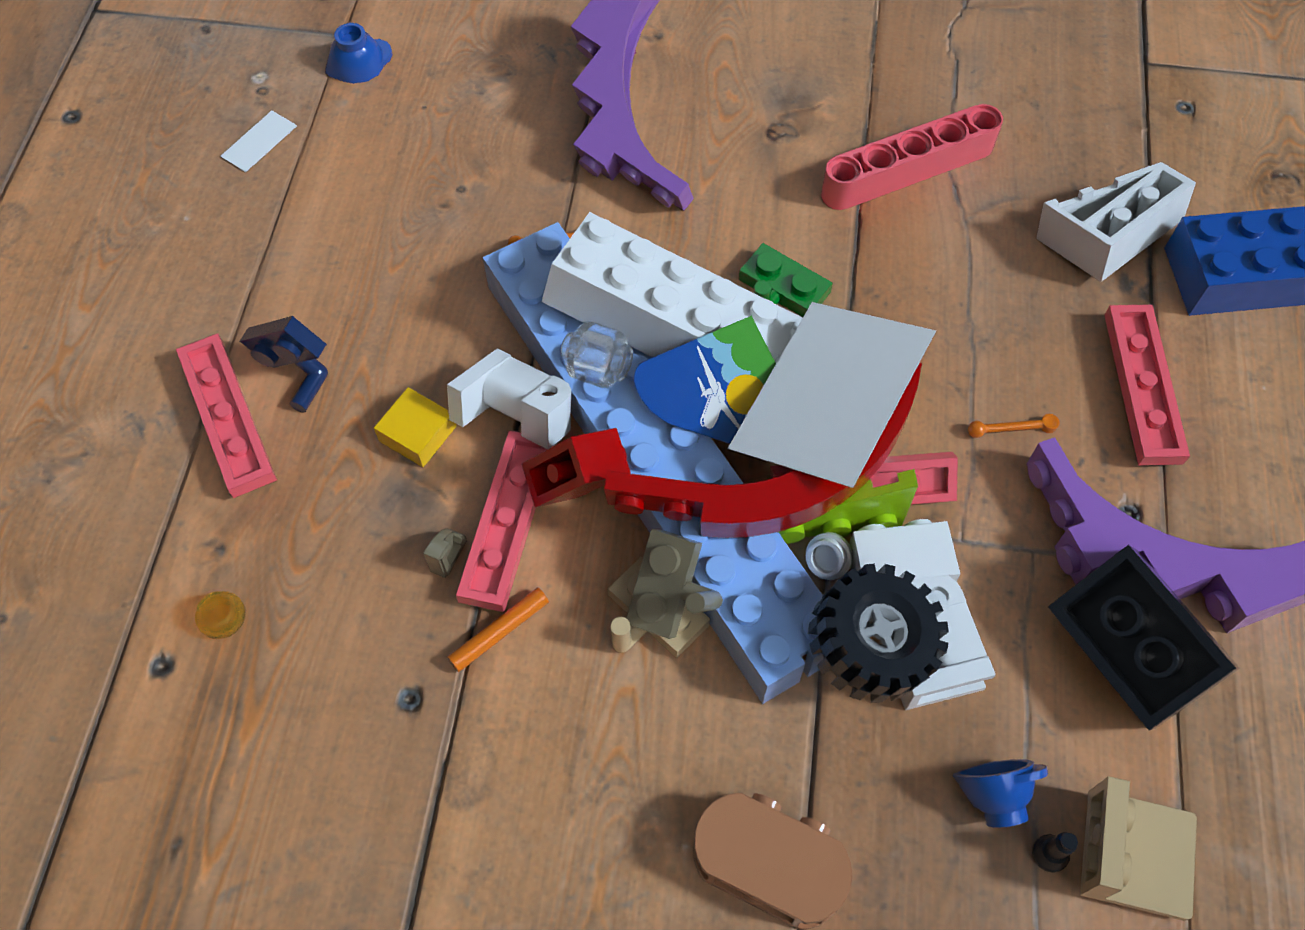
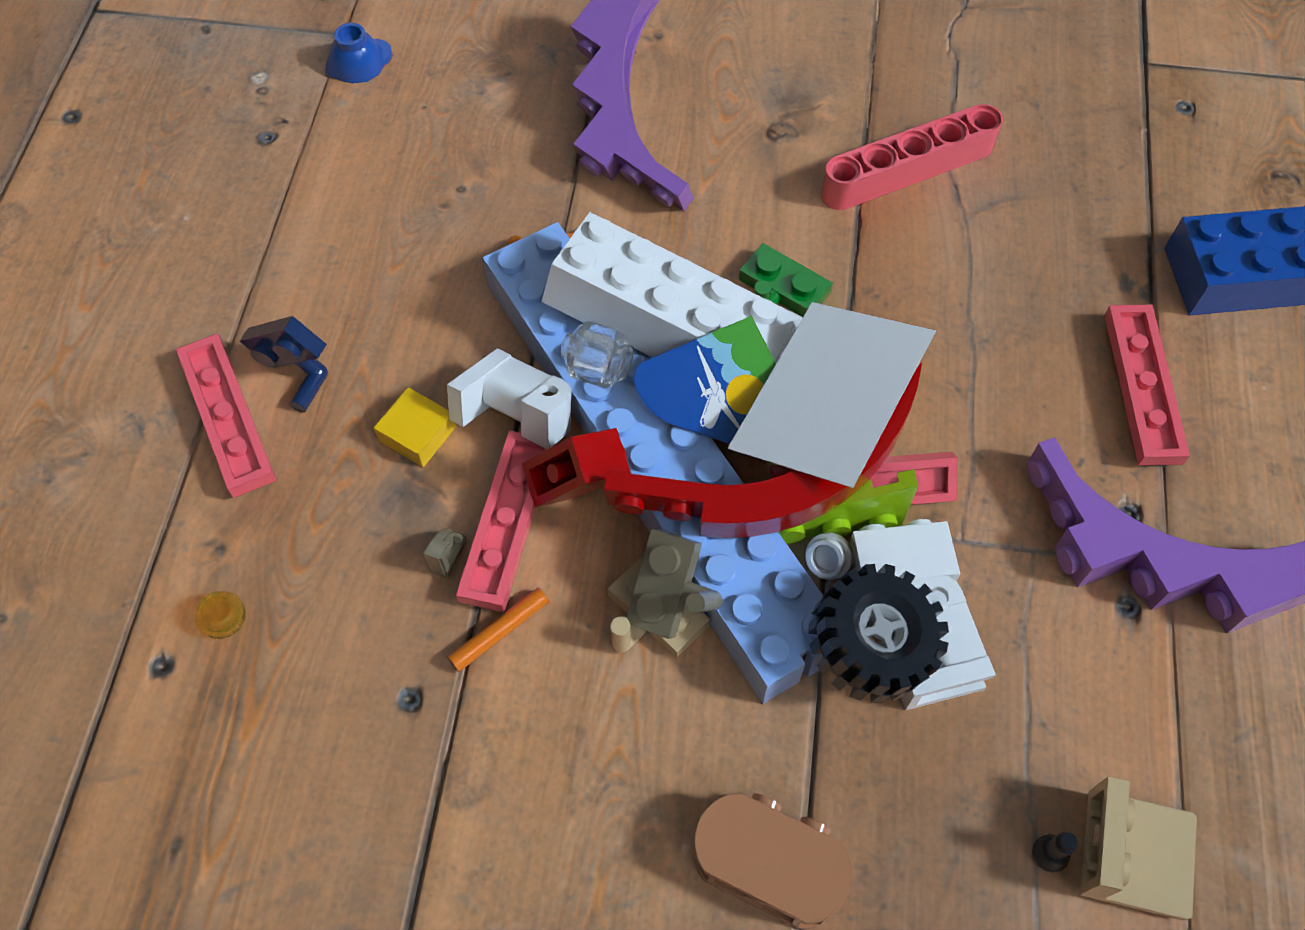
white sticker [220,110,297,172] -> none
blue piece [953,759,1048,828] -> none
orange hinge [968,414,1060,438] -> none
white wedge [1036,162,1196,282] -> none
black brick [1048,544,1240,731] -> none

